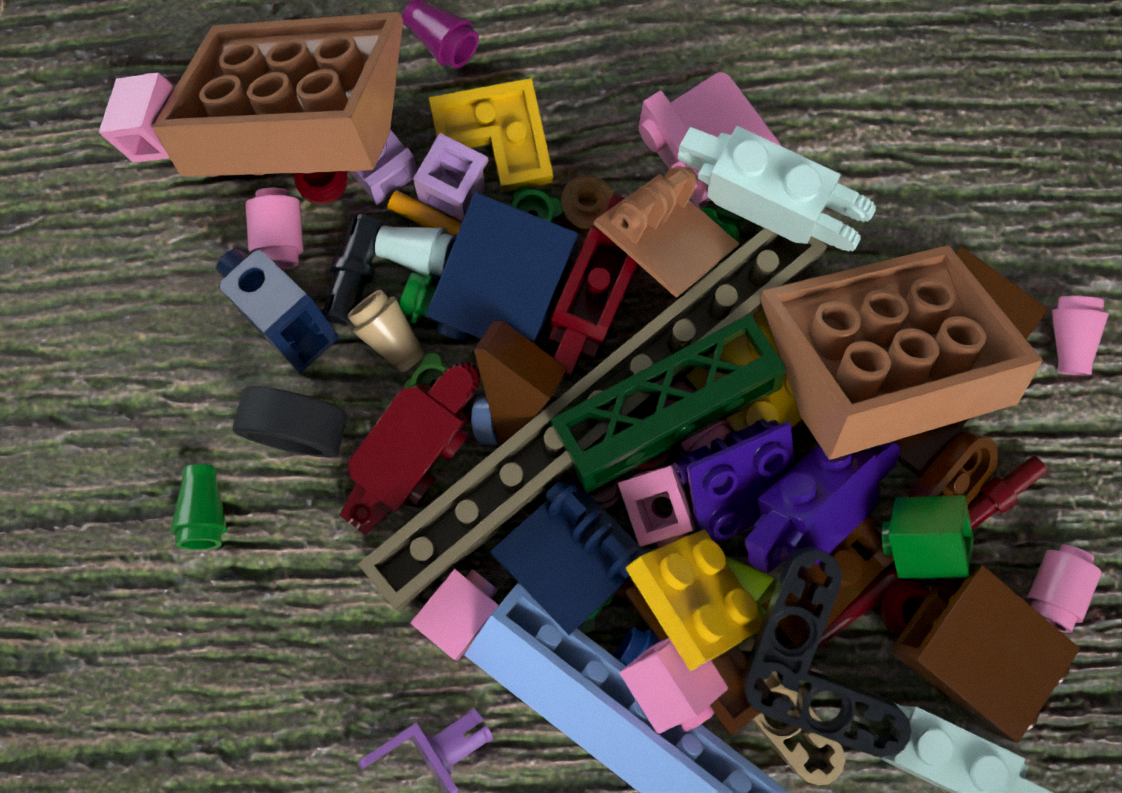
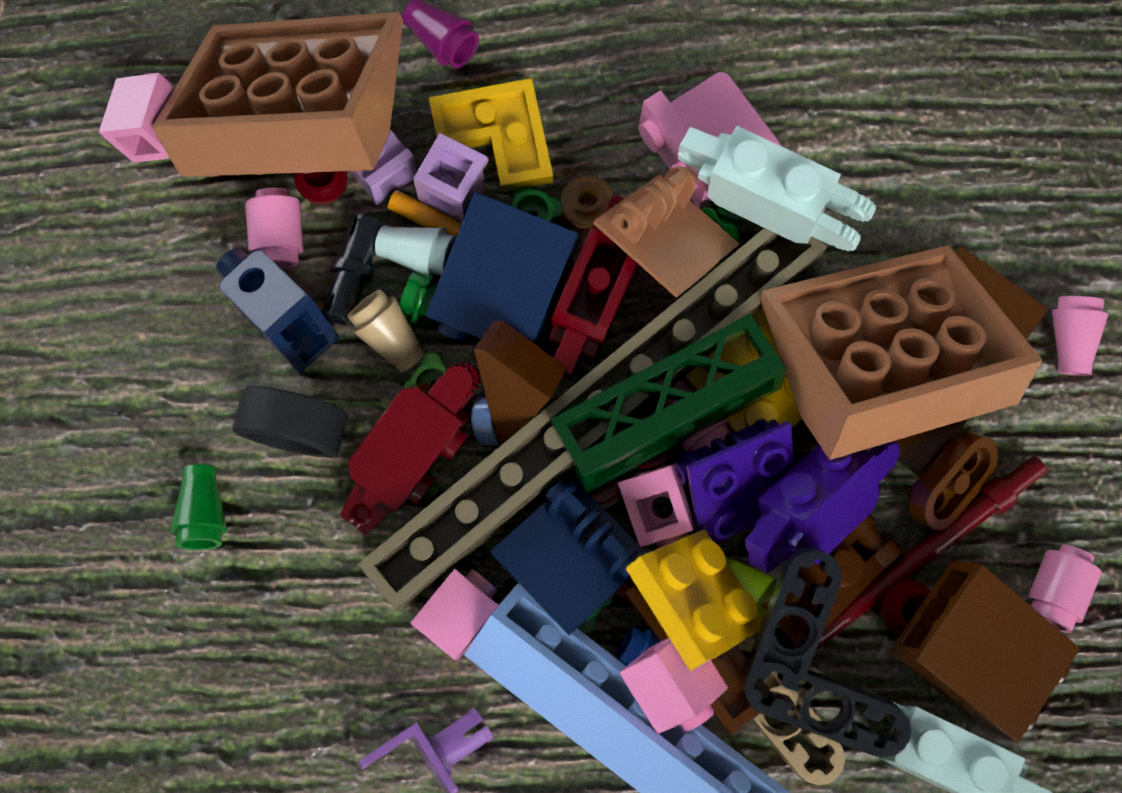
green brick [882,495,974,578] -> none

